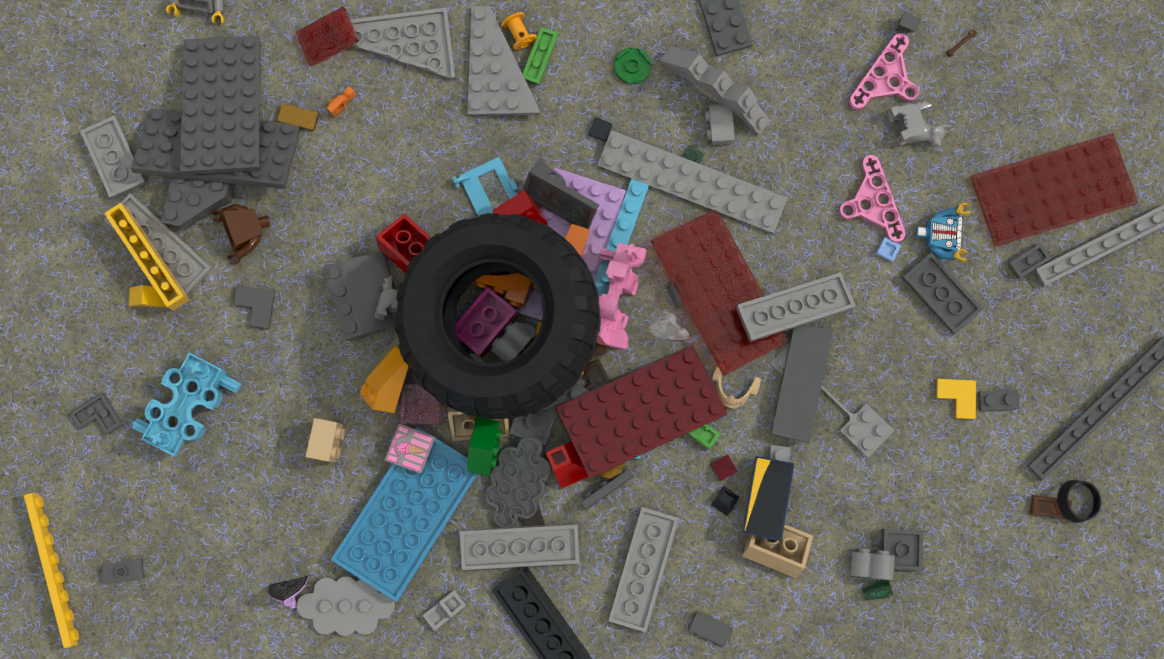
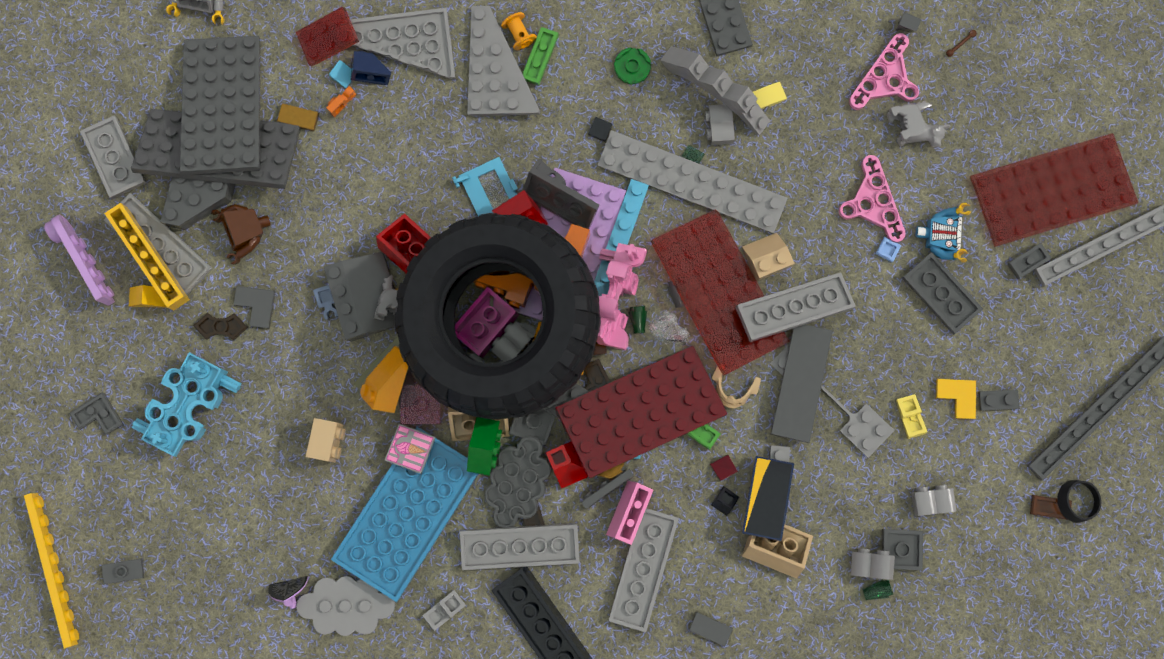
none -> lavender plate [44,214,115,306]
none -> dark brown tile [193,313,248,340]
none -> sand blue plate [313,285,338,320]
none -> medium azure slope [329,60,352,88]
none -> dark blue slope [351,51,391,85]
none -> bright pink brick [606,481,653,545]
none -> dark green cone [629,306,647,334]
none -> tan slope [742,233,795,281]
none -> light yellow slope [753,82,787,109]
none -> light yellow slope [896,394,927,439]
none -> light grey brick [911,485,956,516]

